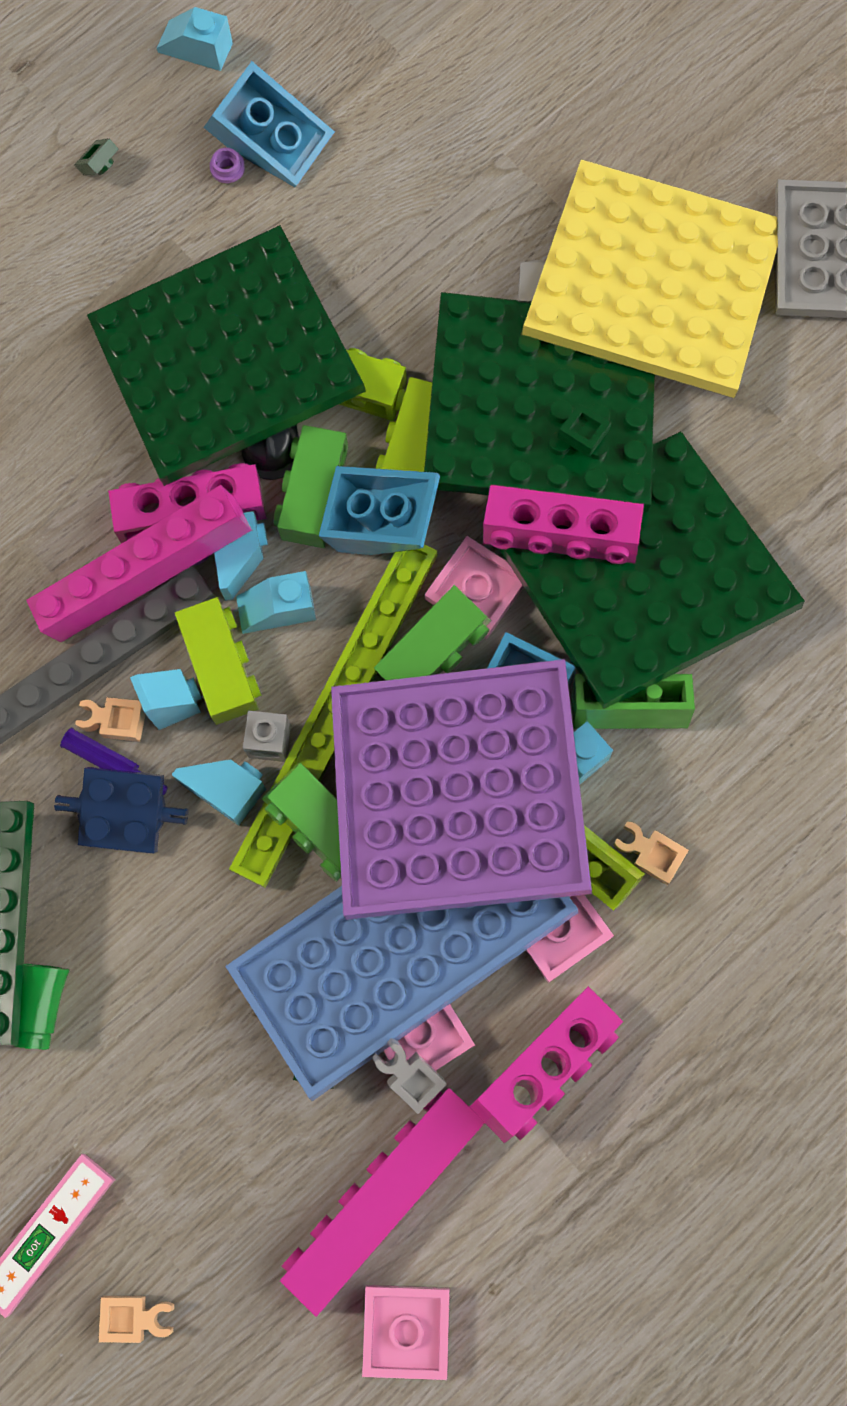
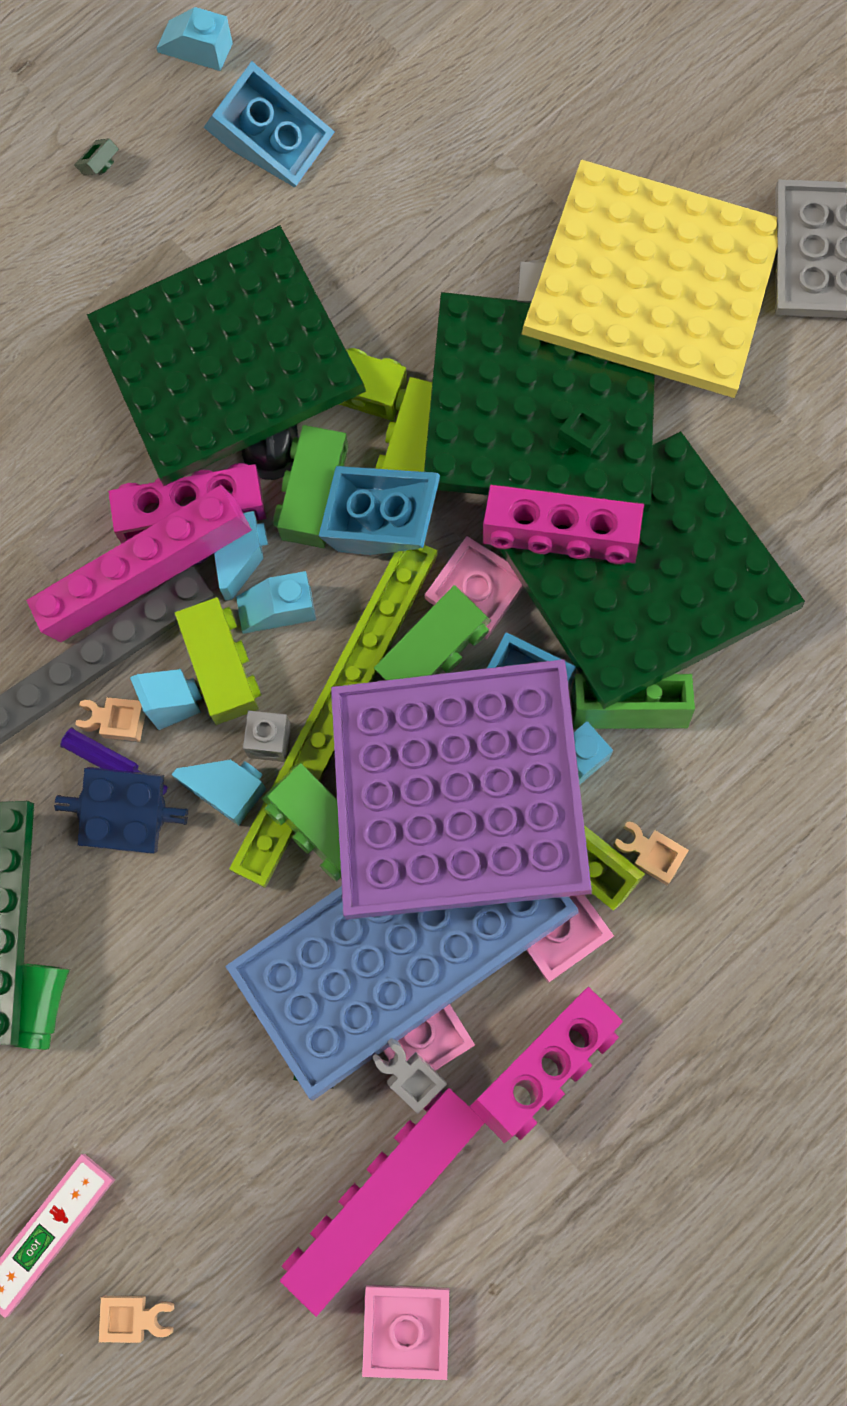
medium lavender plate [210,148,245,183] -> none

